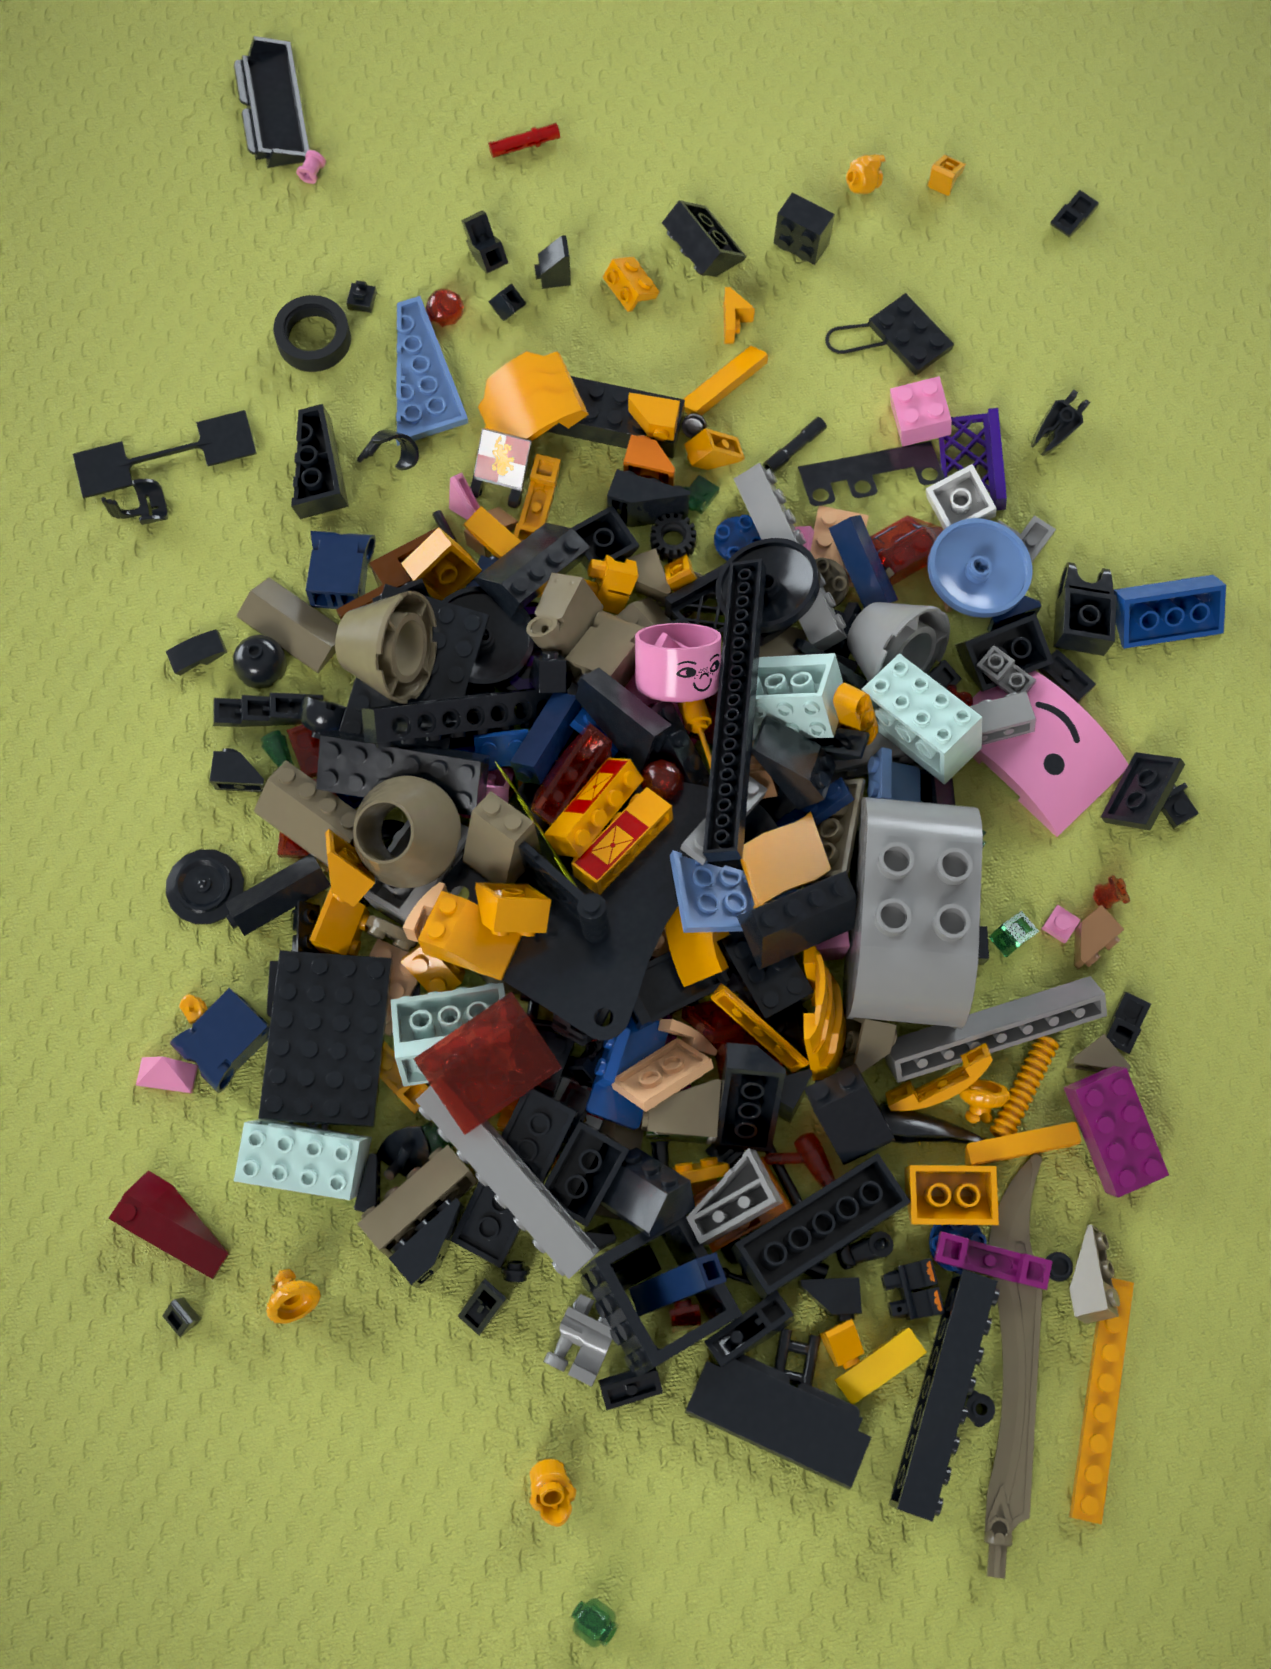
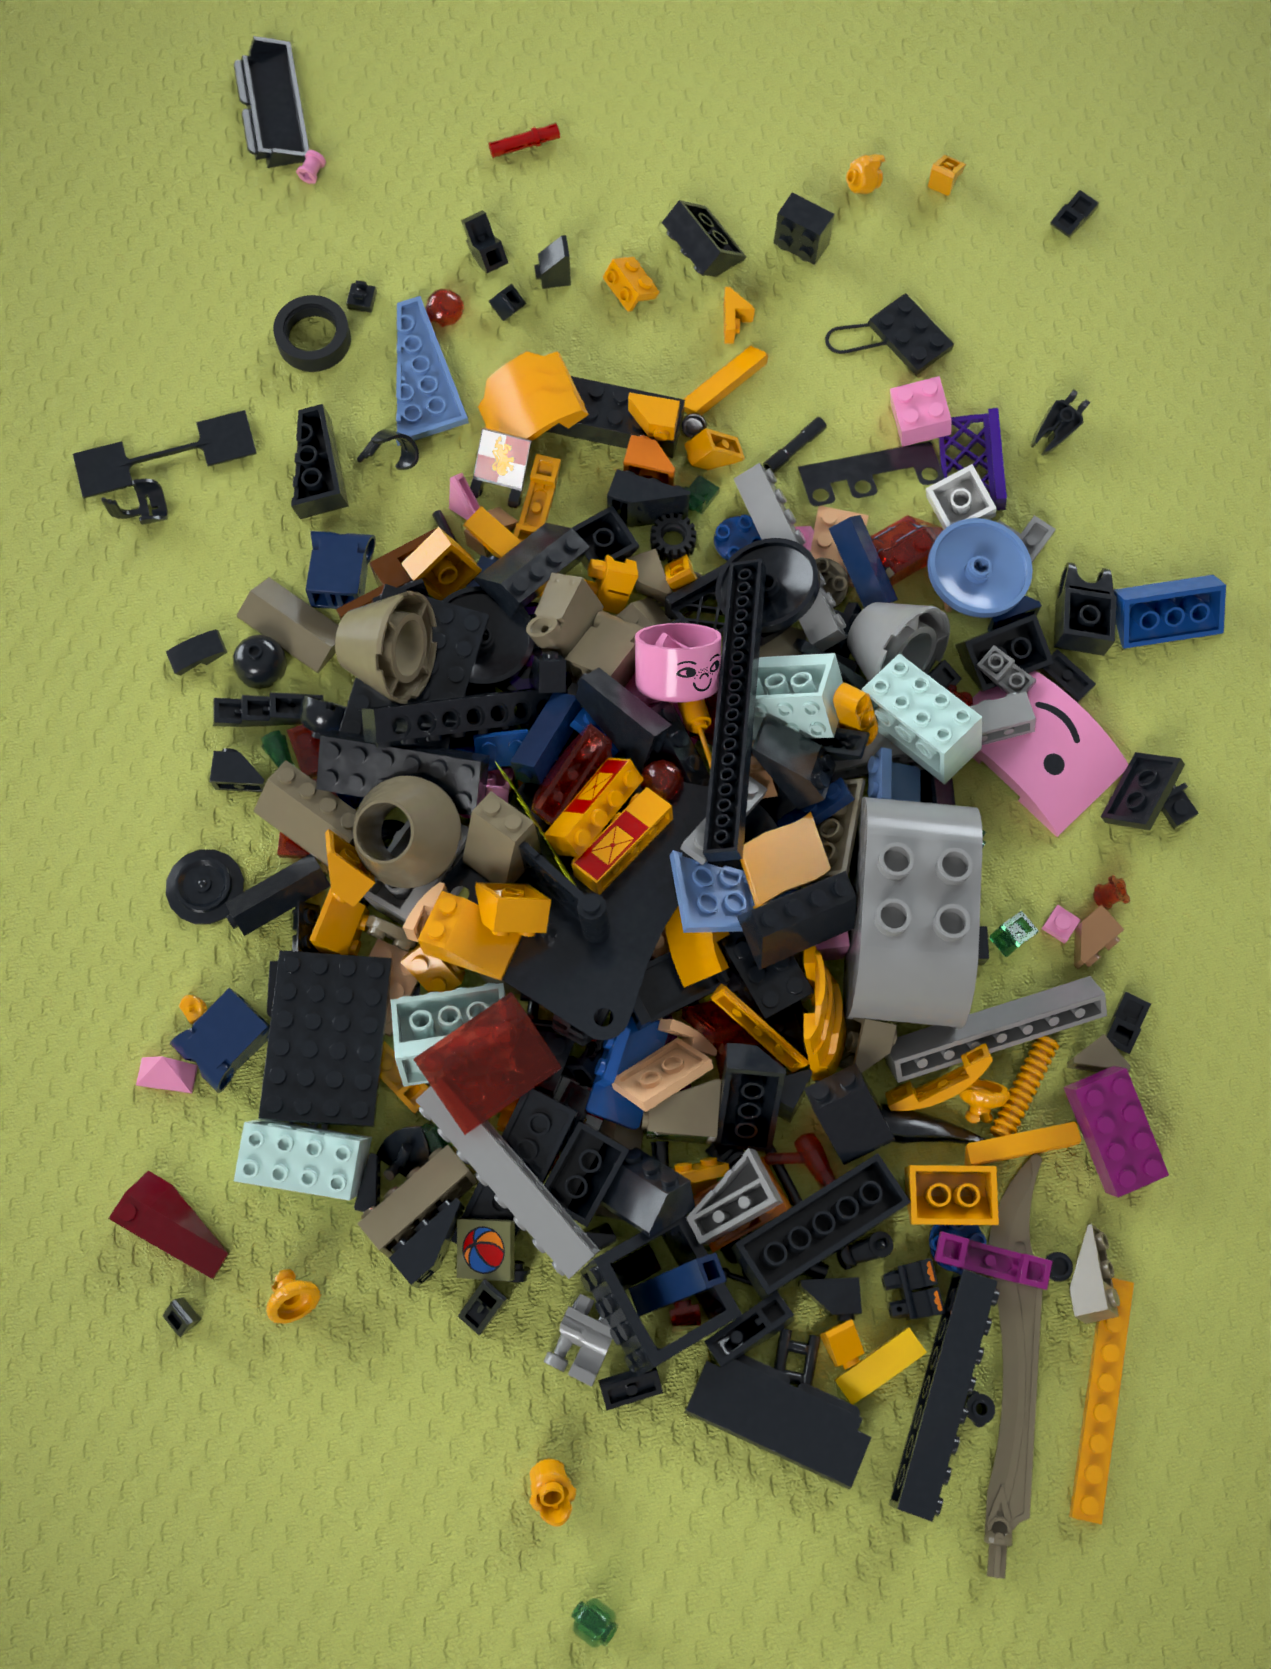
none -> tile [457,1218,515,1281]

